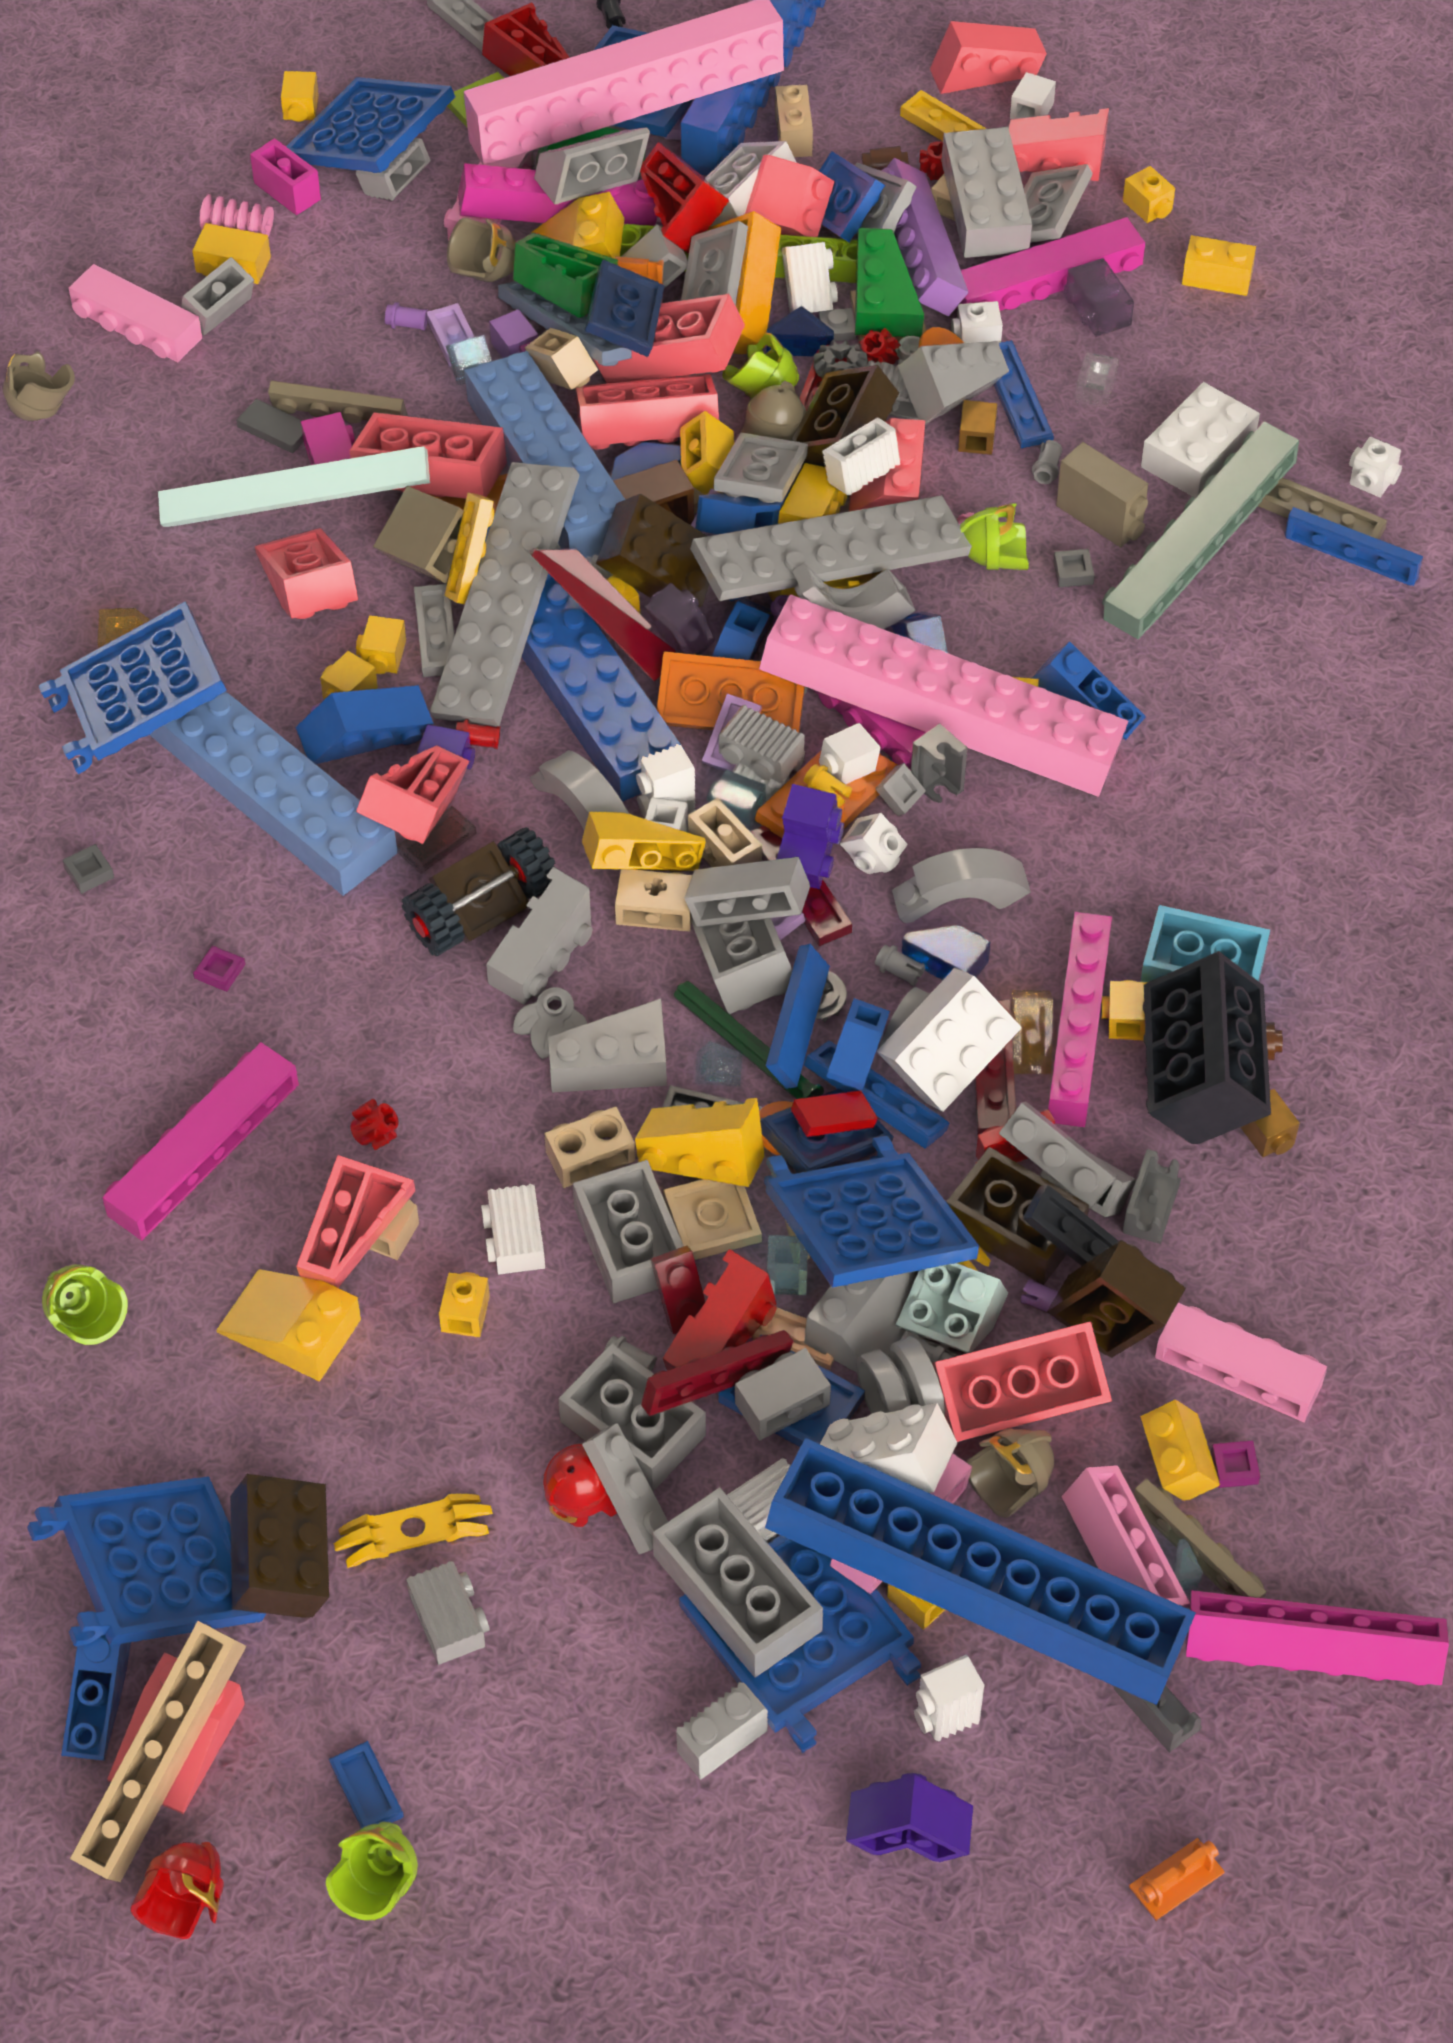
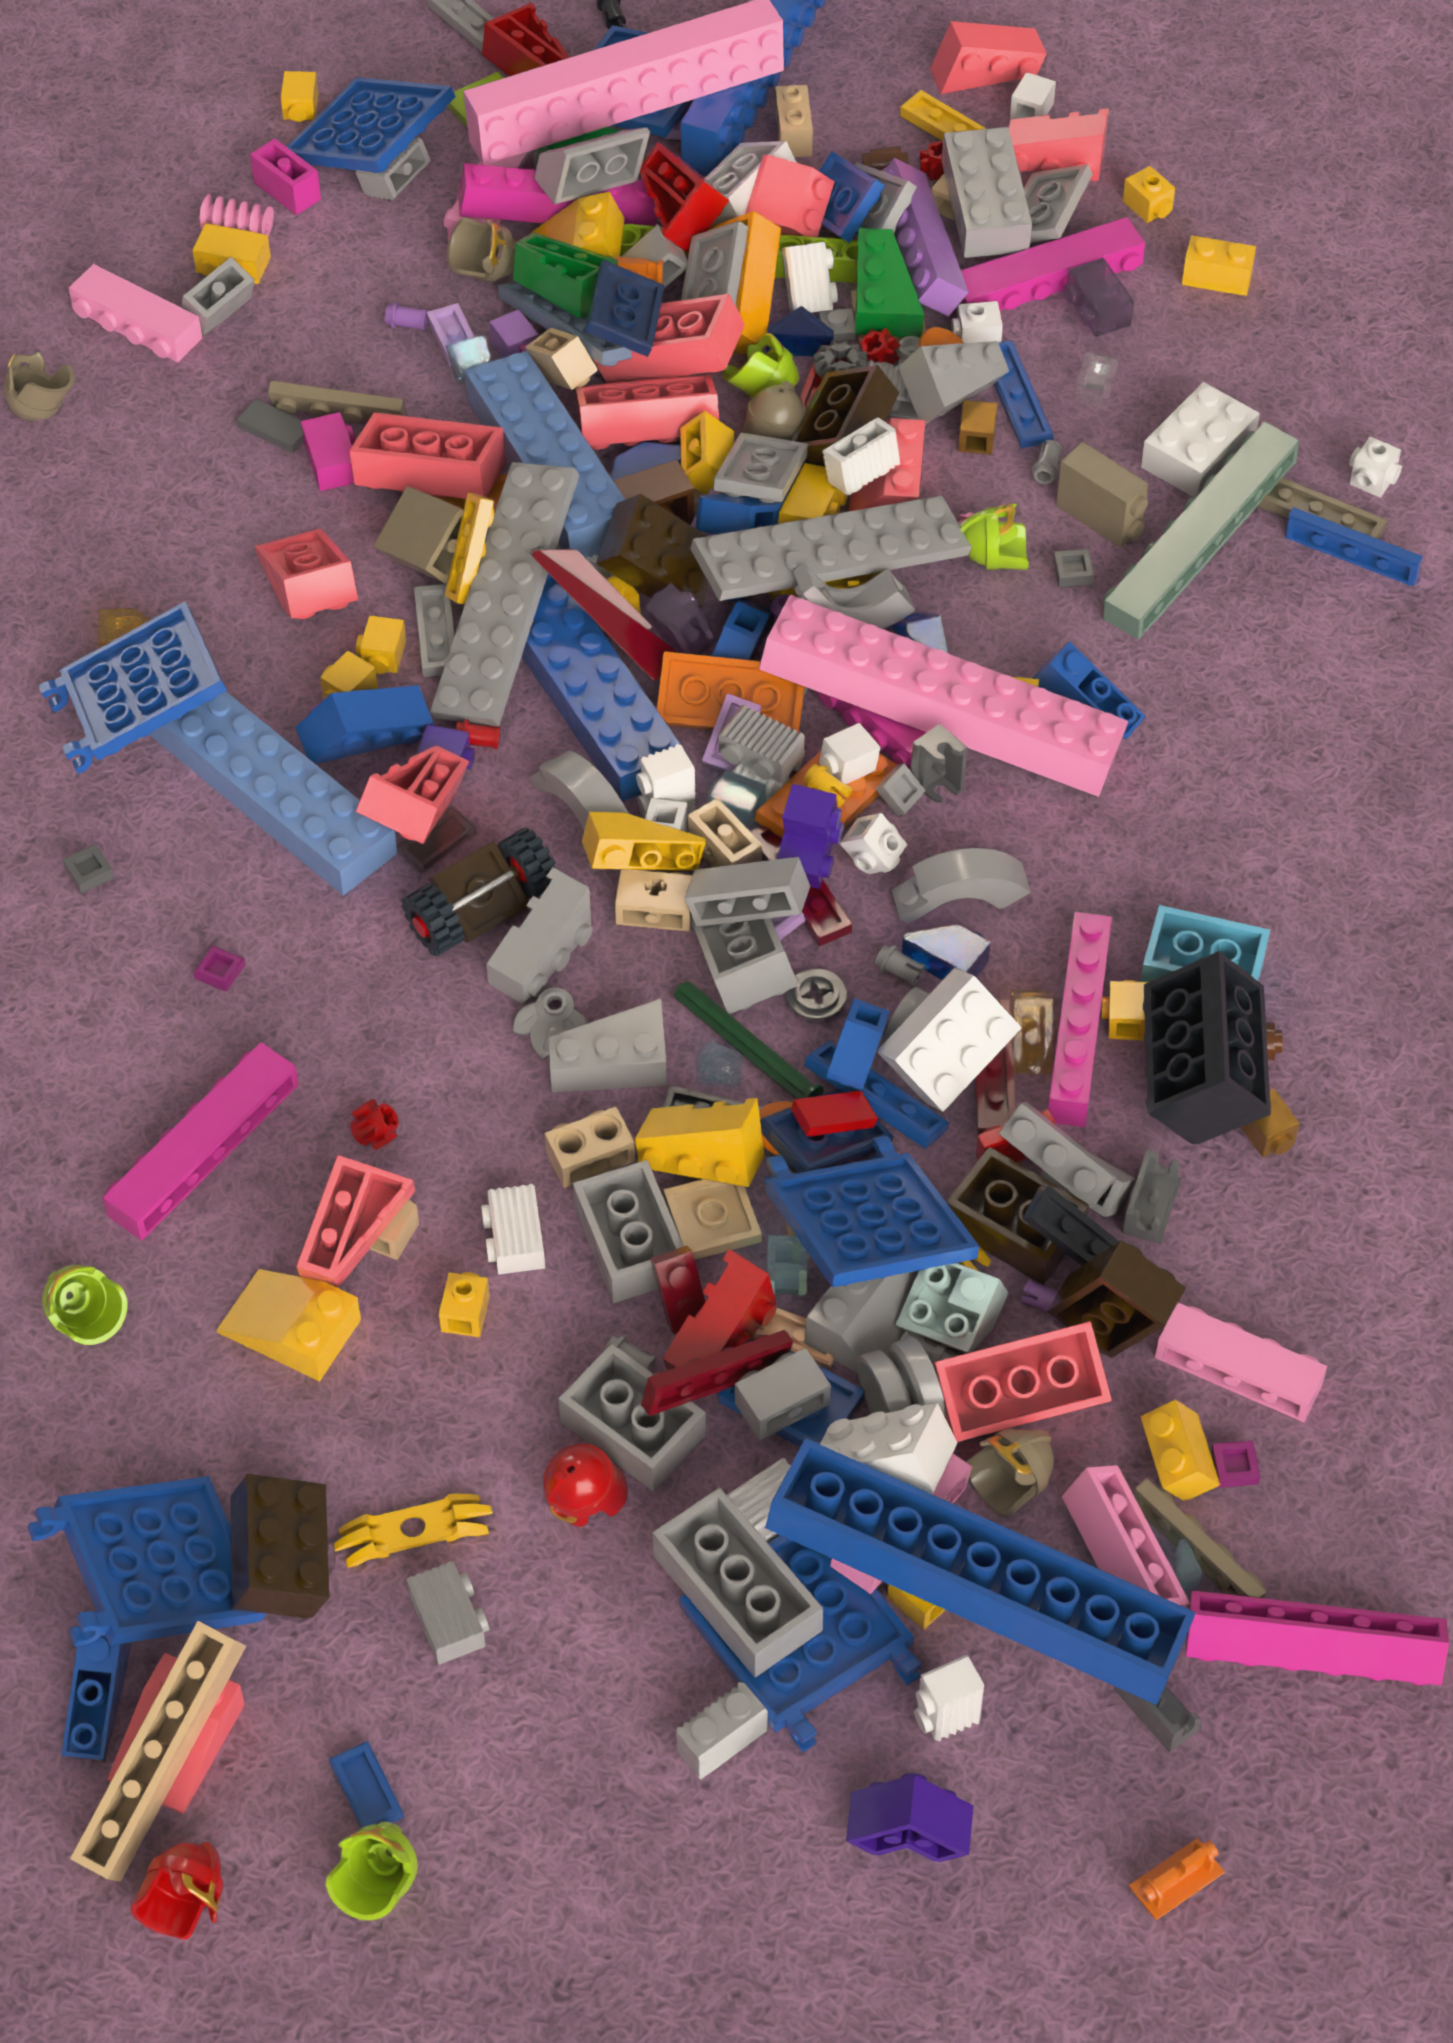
light aqua tile [158,446,430,527] -> none
light grey plate [582,1423,668,1554] -> none
blue tile [766,943,830,1089] -> none

